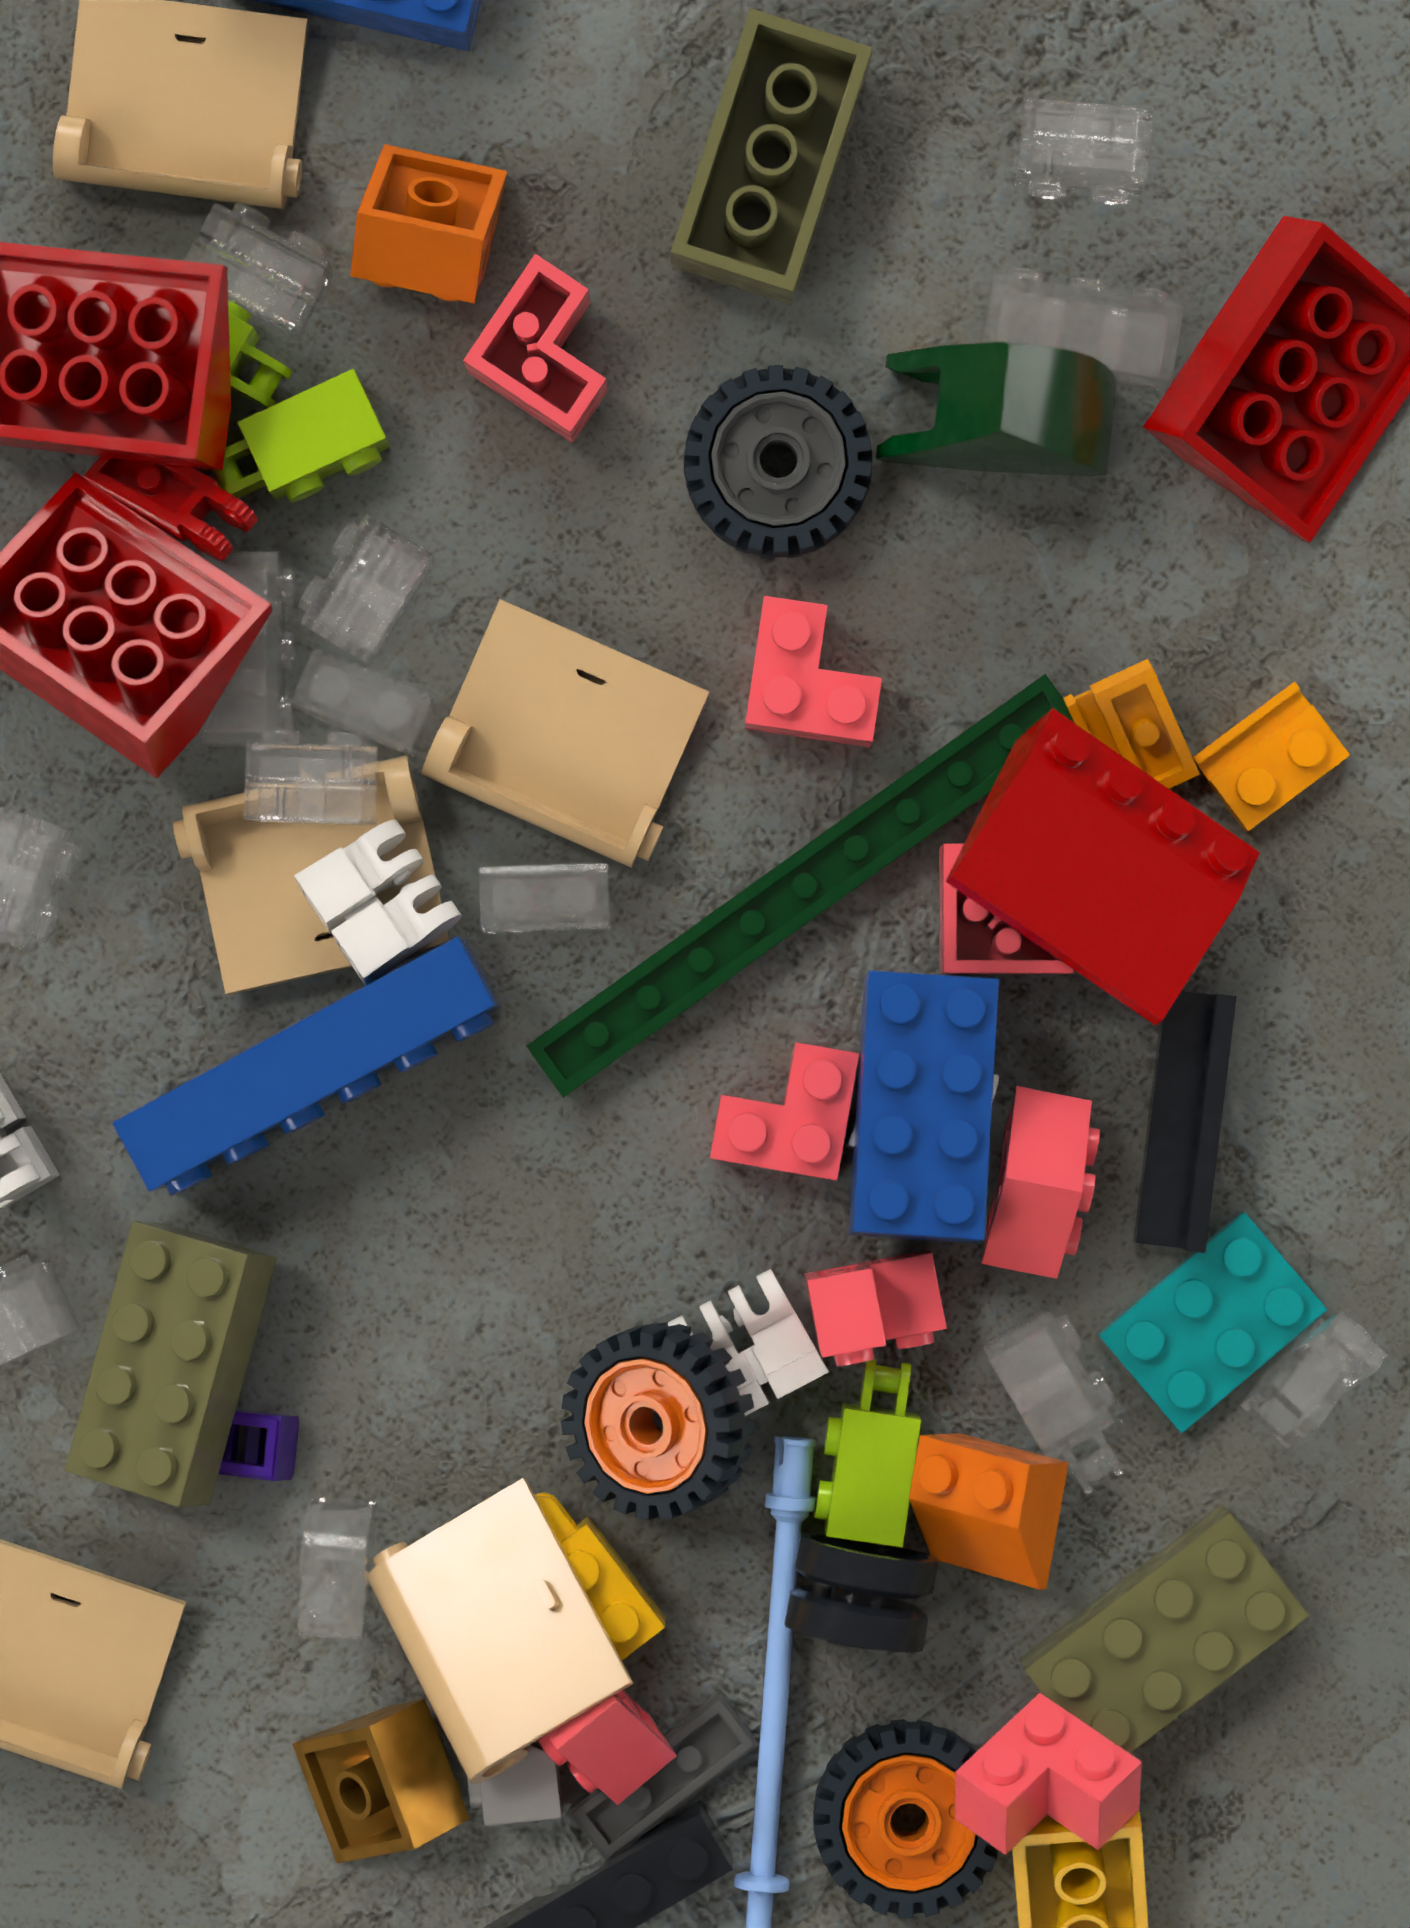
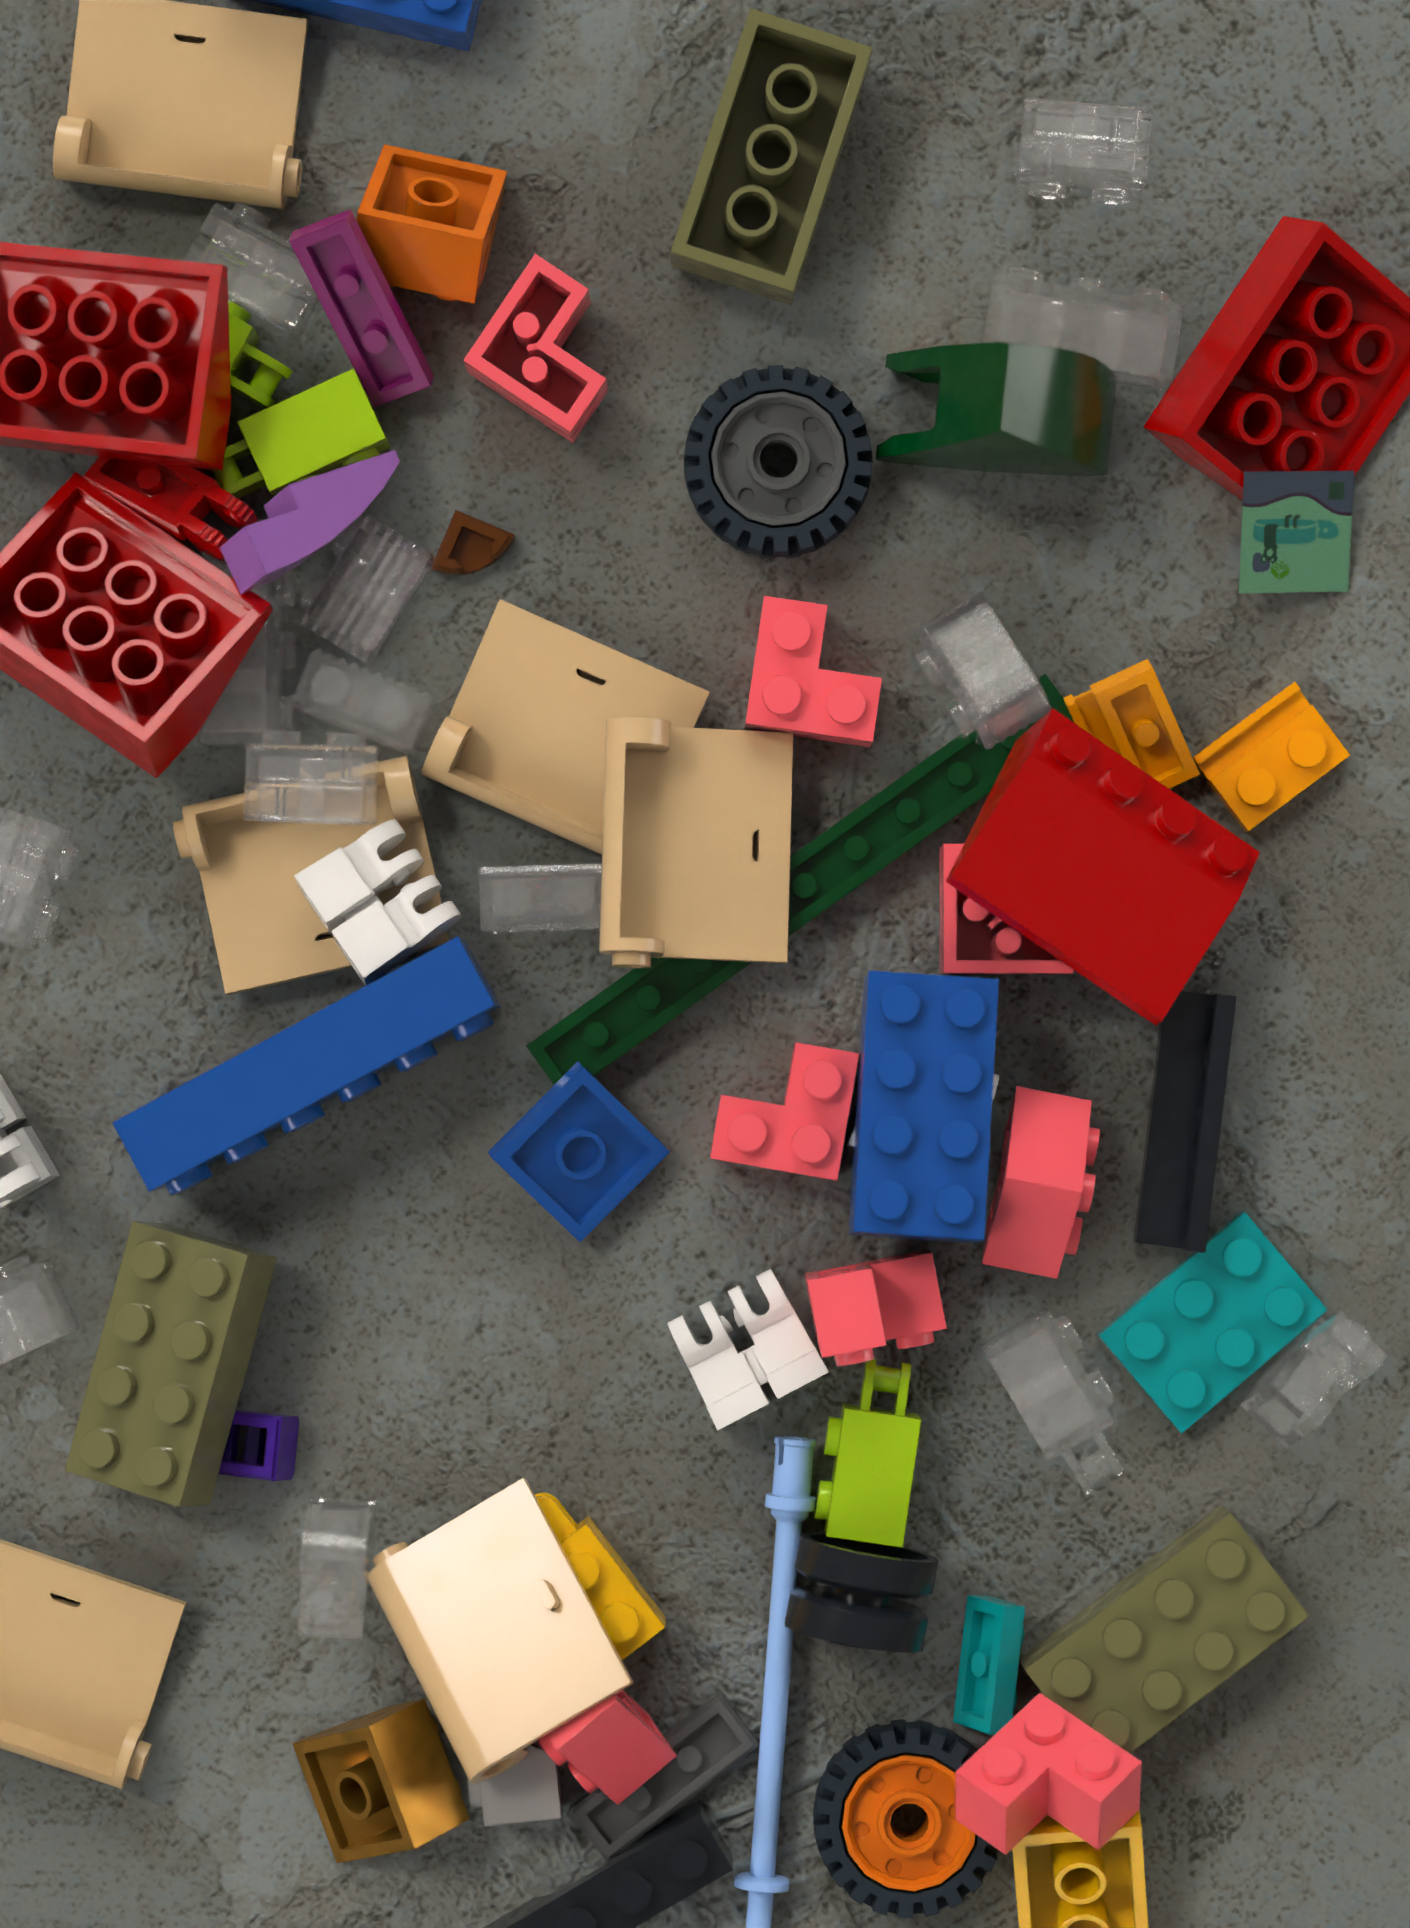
wheel [561,1322,756,1520] -> none
orange slope [909,1433,1069,1590] -> none
none -> medium lavender slope [220,450,400,594]
none -> magenta plate [289,209,434,407]
none -> reddish brown tile [431,510,515,576]
none -> blue hinge [488,1061,670,1242]
none -> tan door [599,717,793,968]
none -> clear brick [914,592,1051,749]
none -> teal plate [953,1595,1025,1735]
none -> clear green sticker [1239,471,1354,594]

